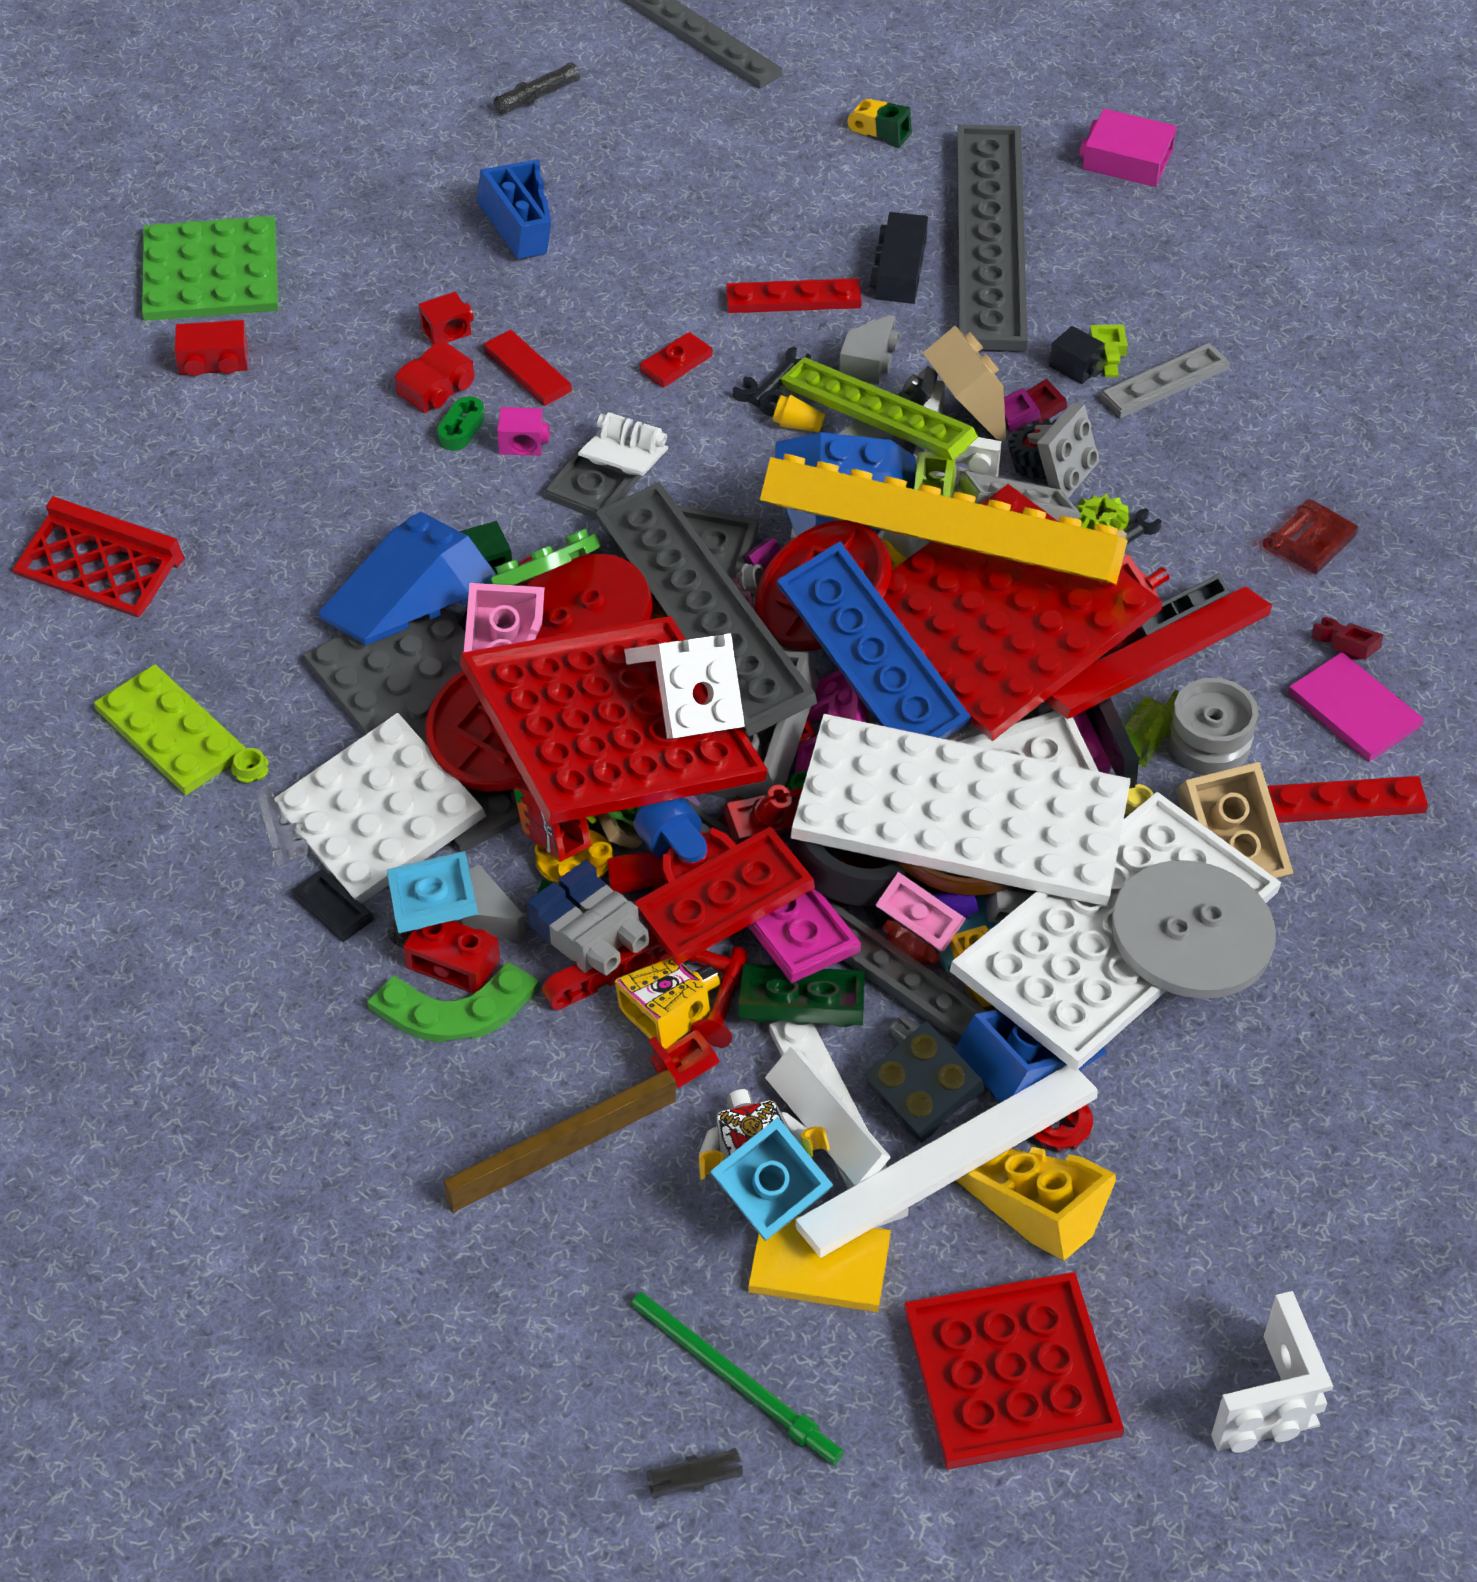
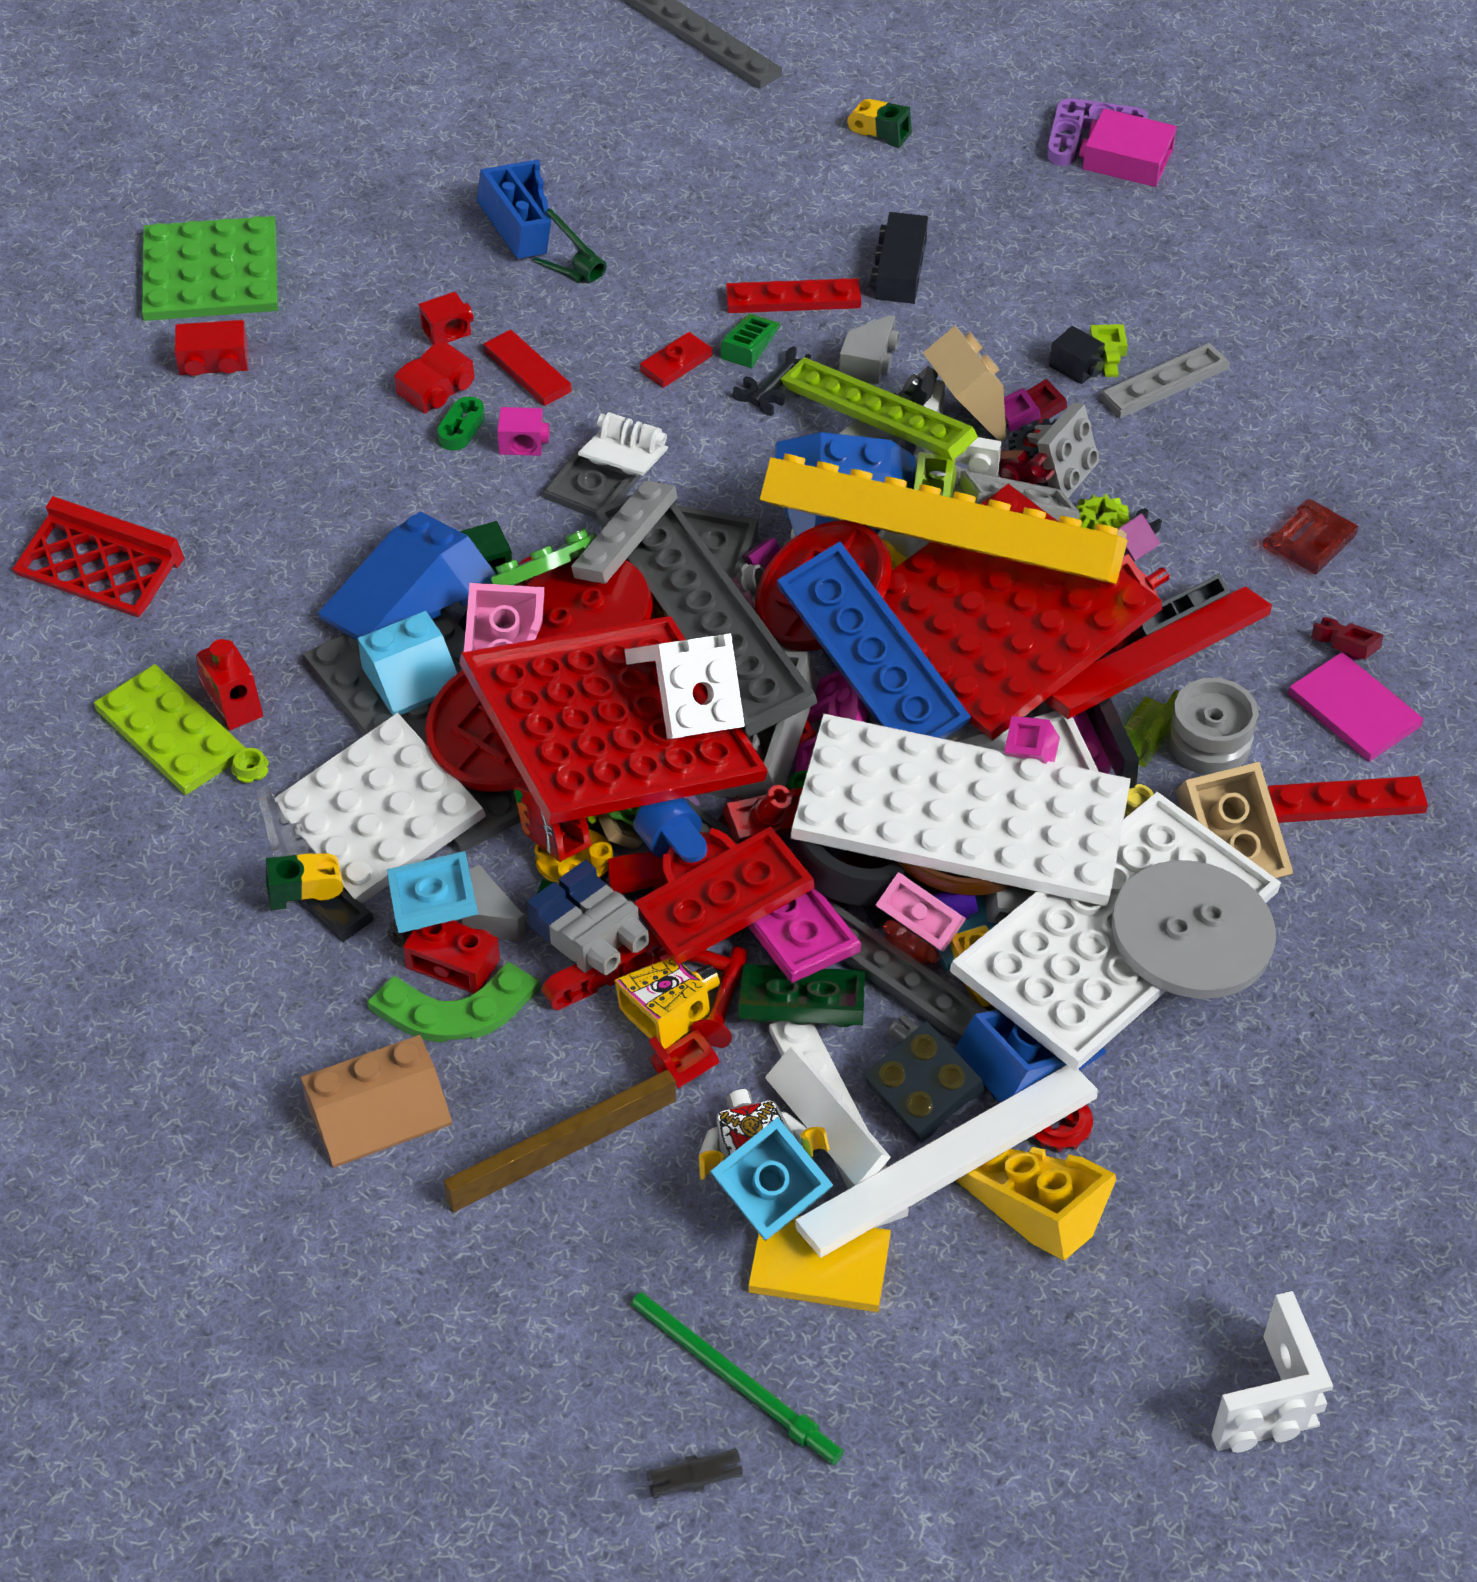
clear smoke pin [494,62,580,116] -> none
yellow cone [772,394,826,433] -> none
red plate [904,1272,1124,1470] -> none
dark grey plate [957,124,1028,351] -> none
none -> red torso [196,639,264,731]
none -> leg [265,853,344,911]
none -> medium nougat slope [301,1035,453,1168]
none -> medium azure slope [358,611,457,715]
none -> dark green plant [533,208,607,283]
none -> light grey plate [571,481,678,584]
none -> green slope [721,313,780,369]
none -> dark red plate [999,450,1055,484]
none -> dark pink brick [1004,716,1060,764]
none -> medium lavender beam [1047,98,1148,166]
none -> magenta tile [1118,513,1161,561]

